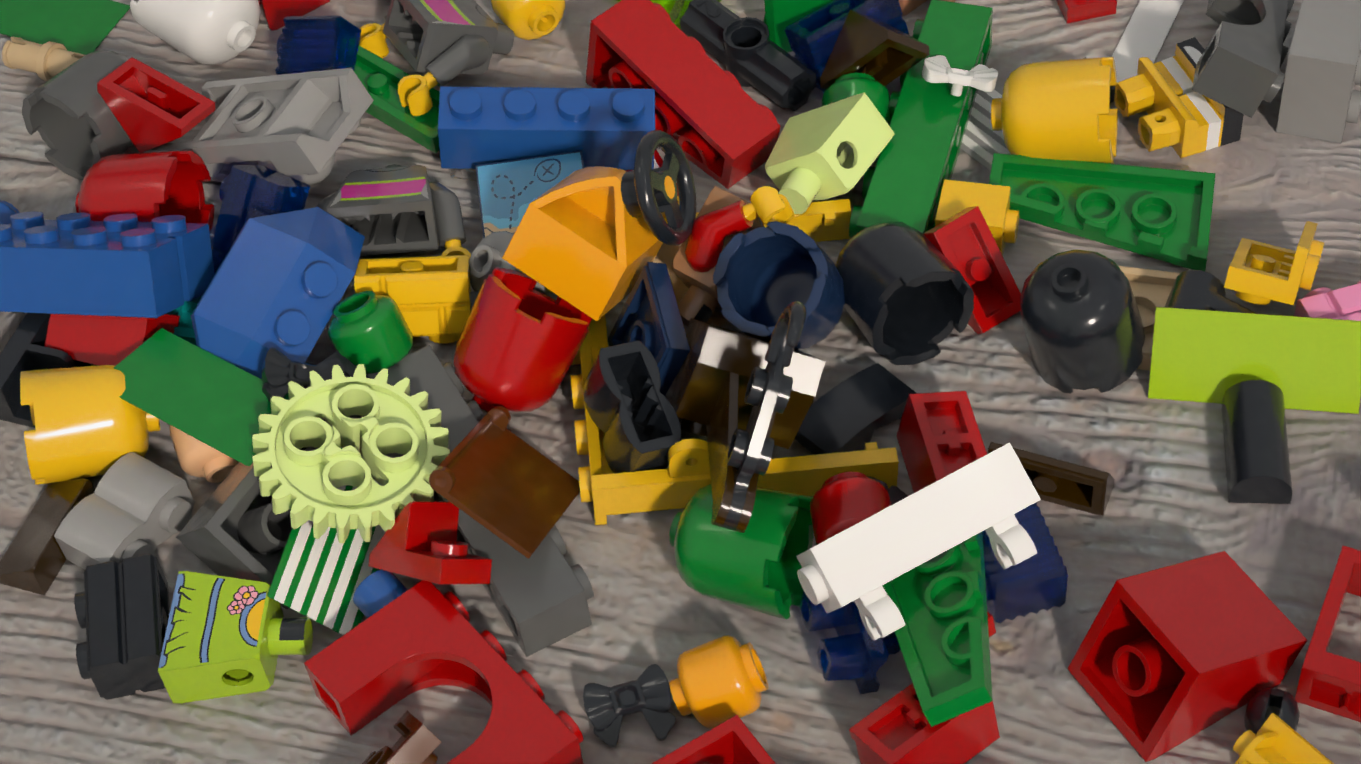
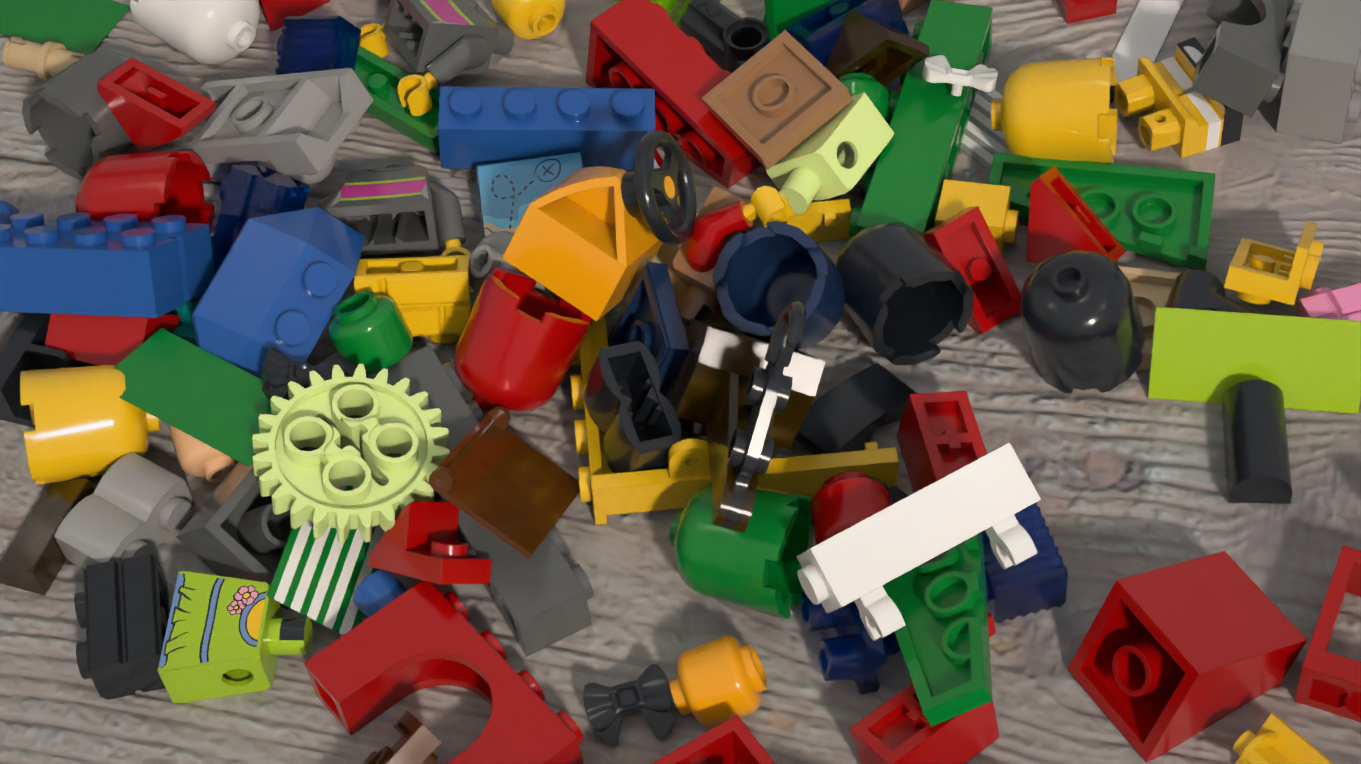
dark brown slope [988,442,1115,516] -> none
black hinge [1244,687,1300,734] -> none
none -> medium nougat plate [702,30,853,169]
none -> red slope [1026,165,1126,263]

